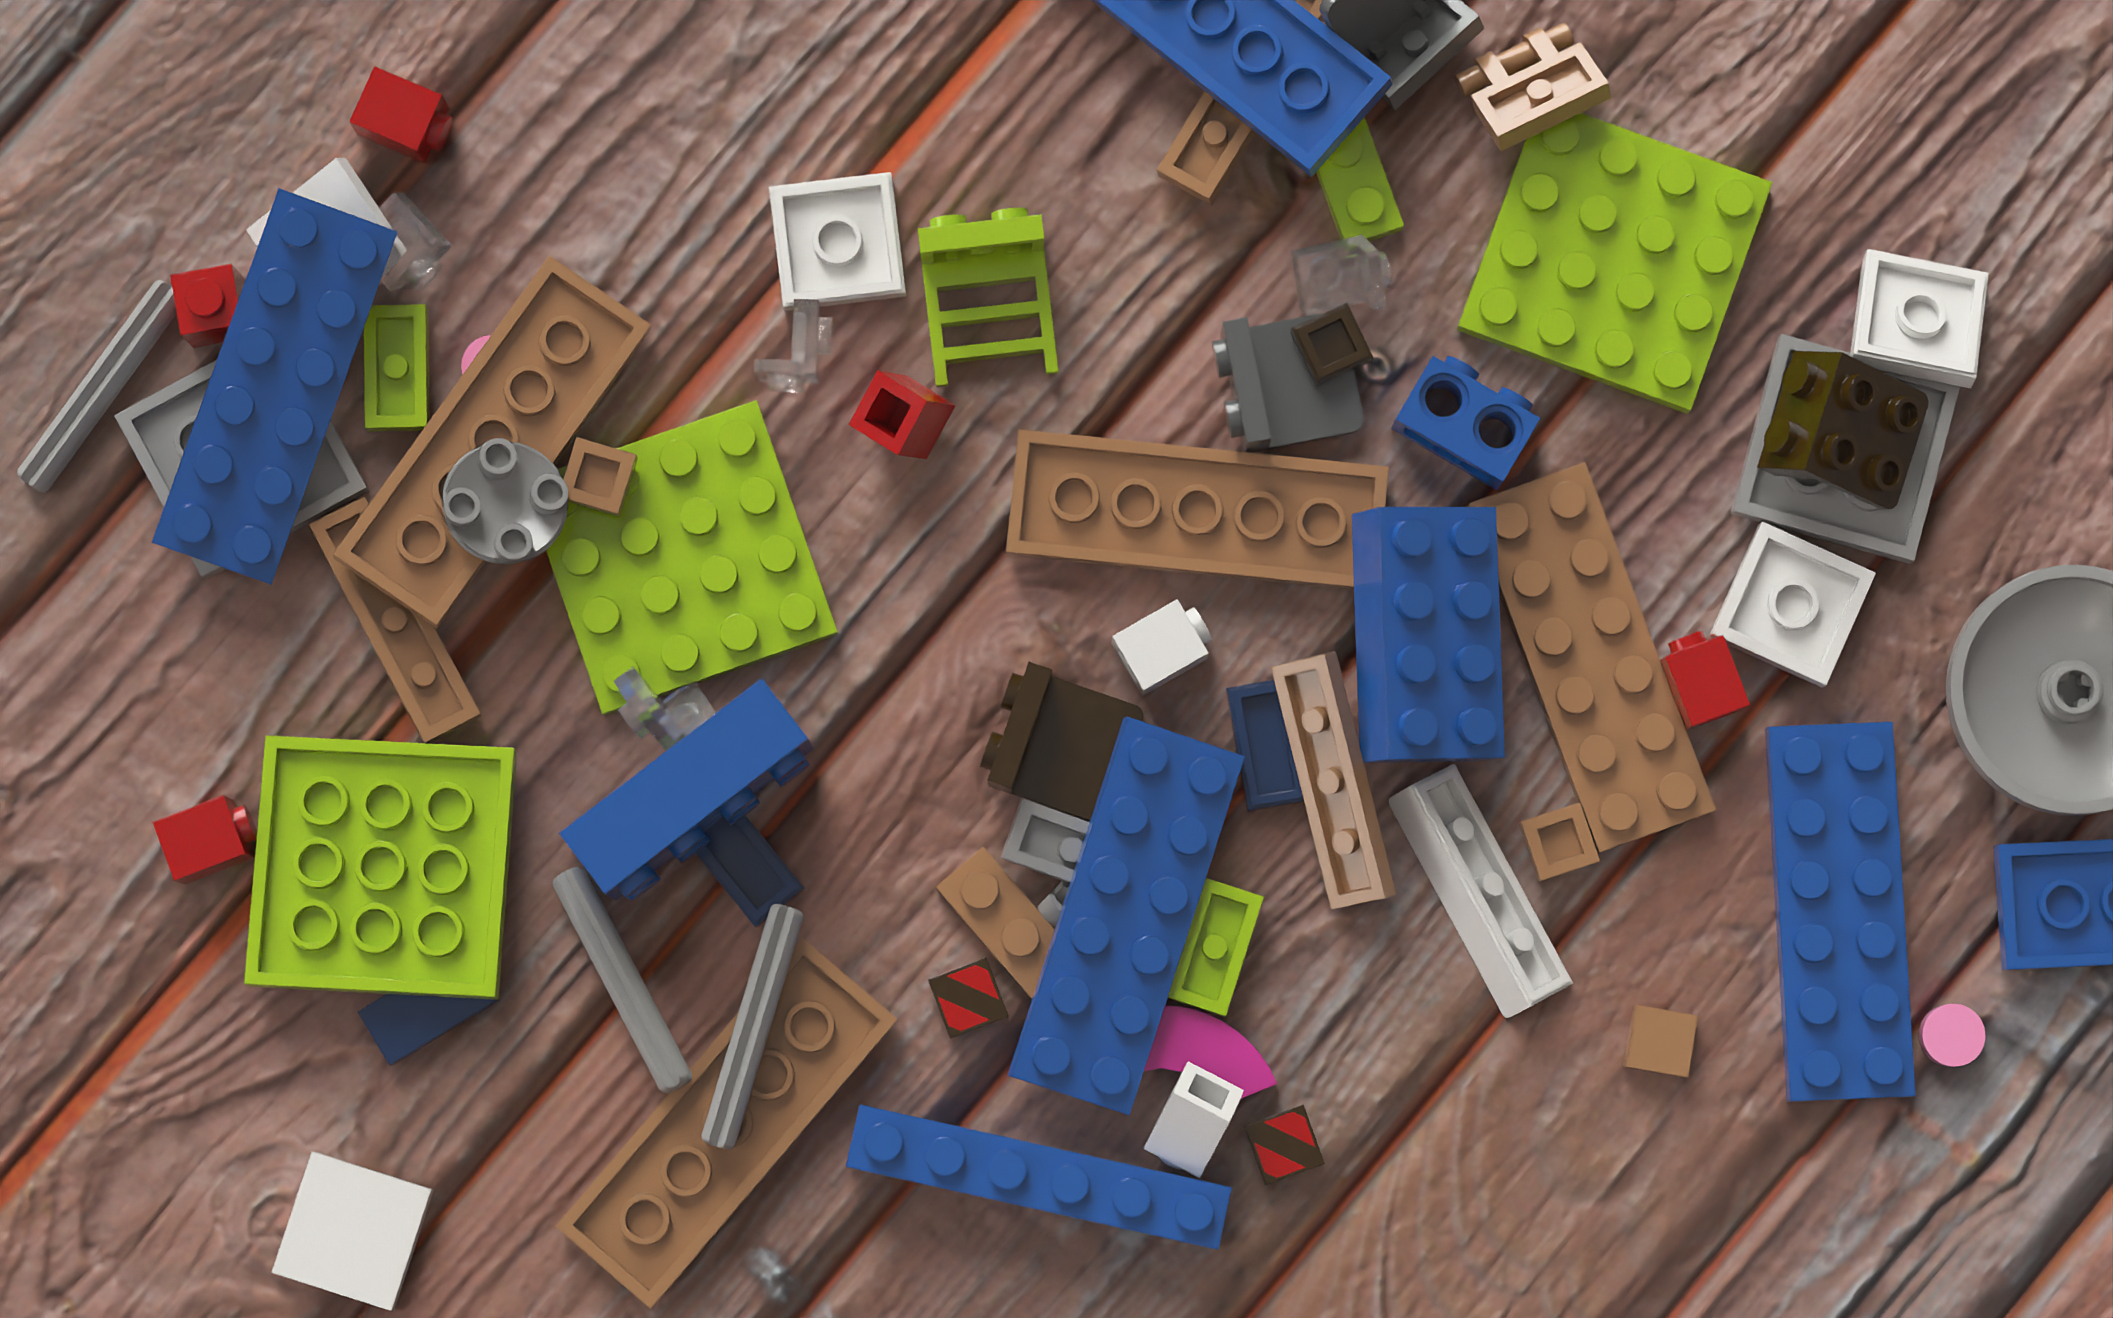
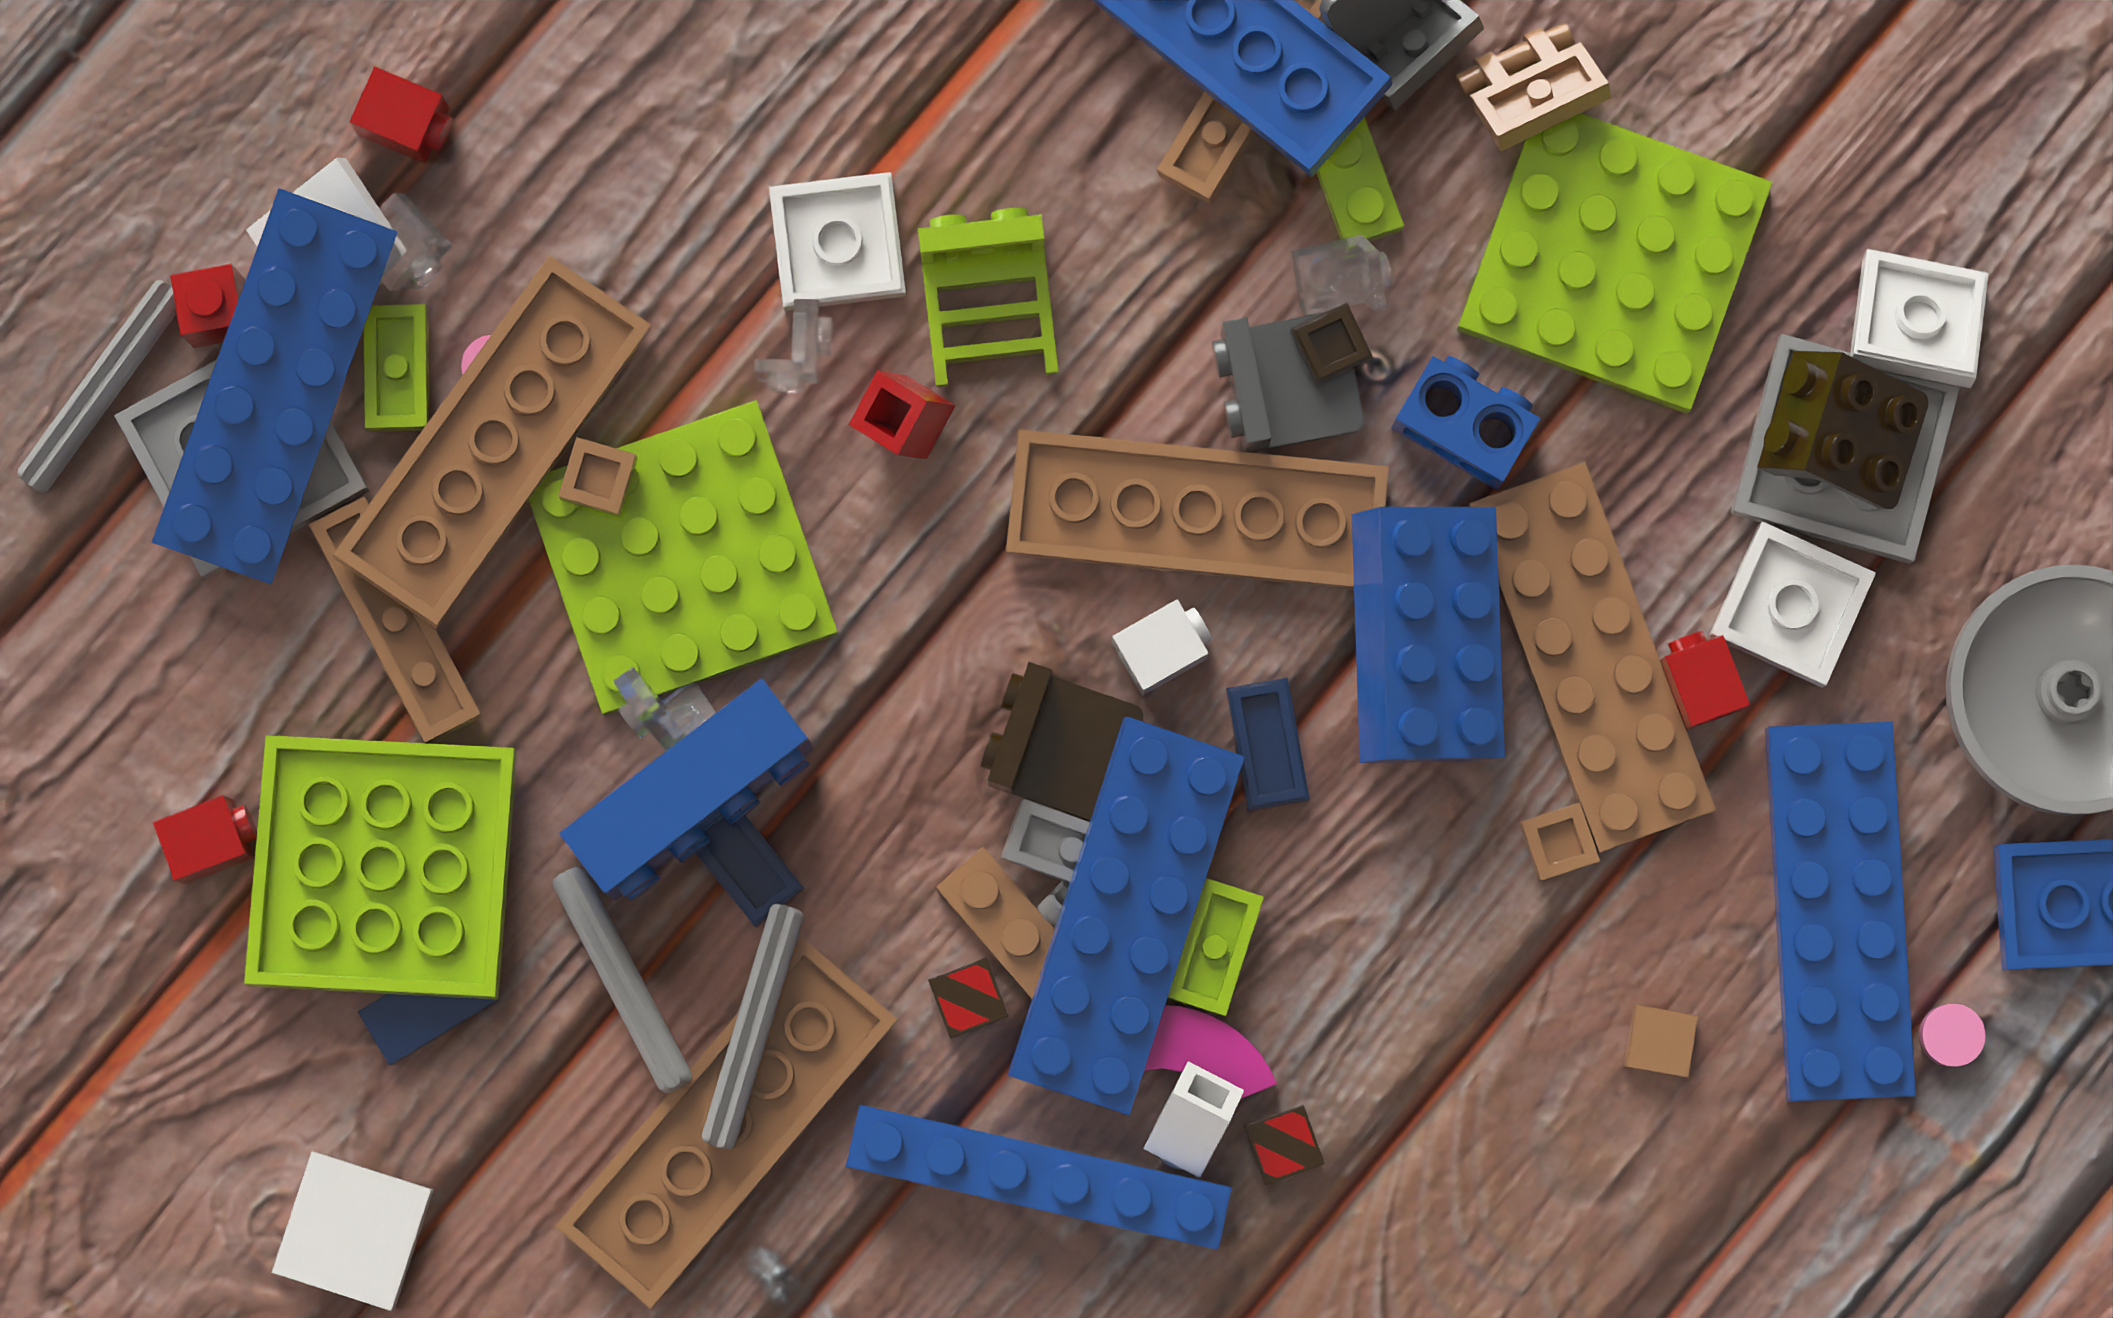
light grey dish [442,438,568,564] -> none
medium nougat plate [1271,651,1396,909] -> none
white slope [1388,764,1573,1018] -> none

